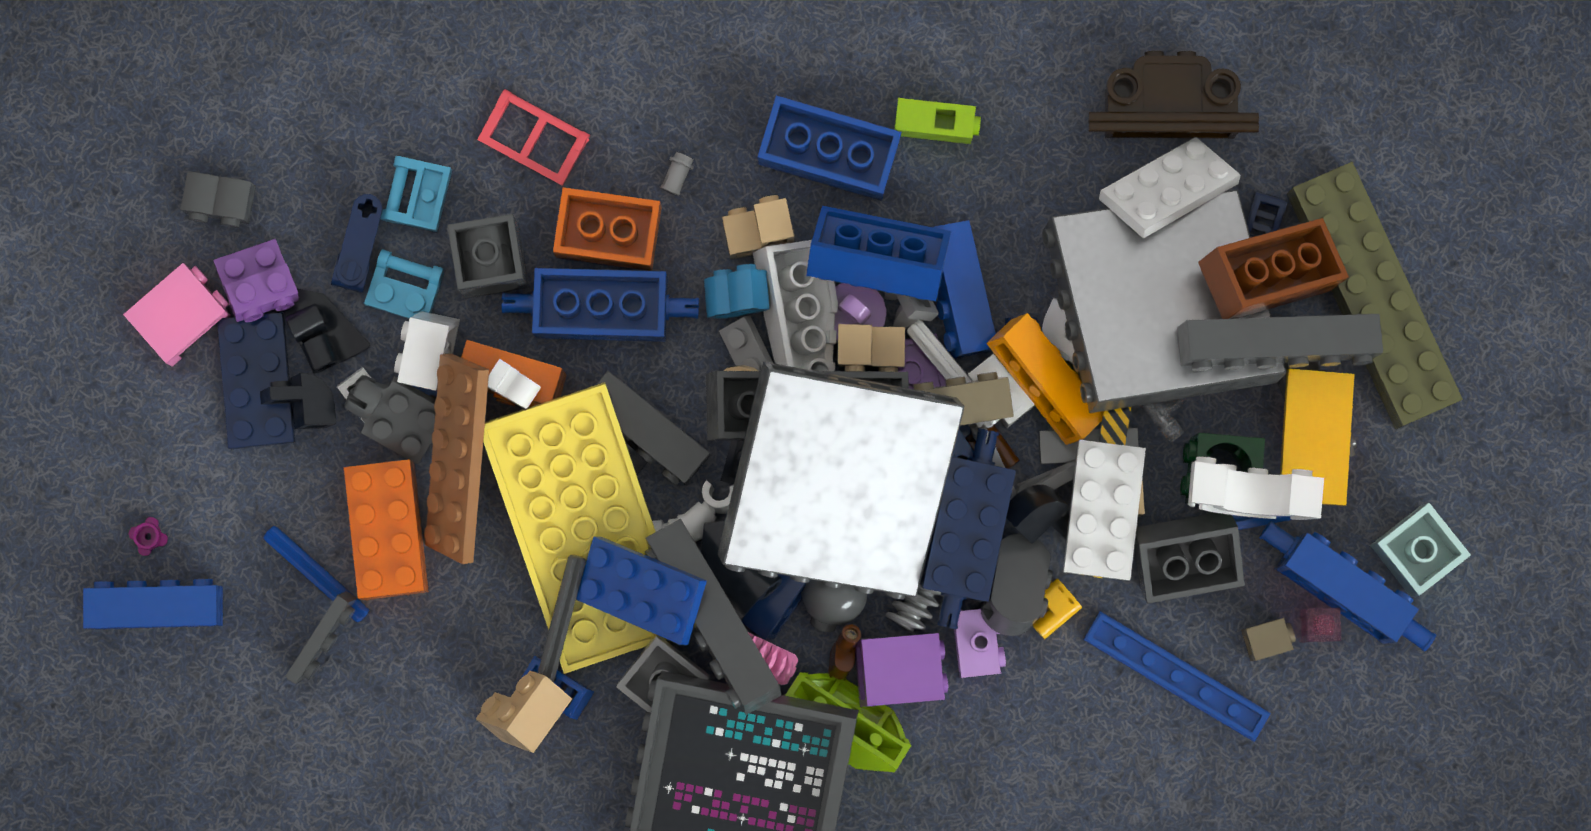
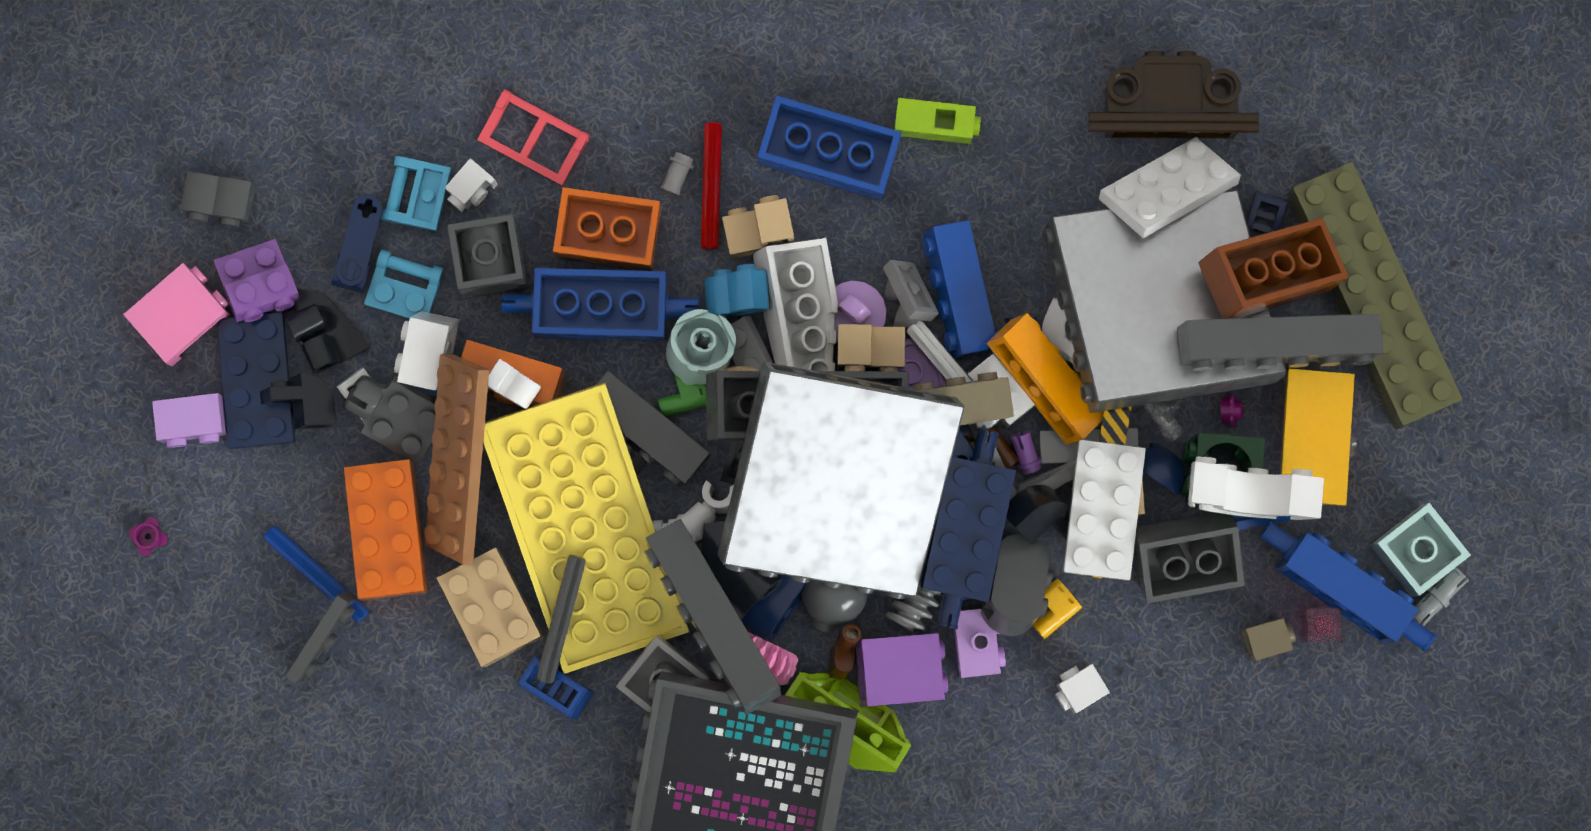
blue brick [83,579,223,629] -> none
tan brick [476,671,572,753] -> none
blue plate [576,536,707,645] -> none
blue slope [806,206,951,302] -> none
blue tile [1083,611,1271,742] -> none
none -> lavender brick [152,393,227,448]
none -> tan brick [437,548,544,667]
none -> white brick [445,158,498,212]
none -> bright green piece [658,374,707,417]
none -> light aqua brick [666,309,736,385]
none -> red axle [701,122,722,250]
none -> medium lavender pin [1010,430,1042,474]
none -> white brick [1055,664,1110,713]
none -> dark blue brick [1143,443,1185,495]
none -> magenta plate [1220,394,1243,427]
none -> light grey pin [1413,567,1469,626]

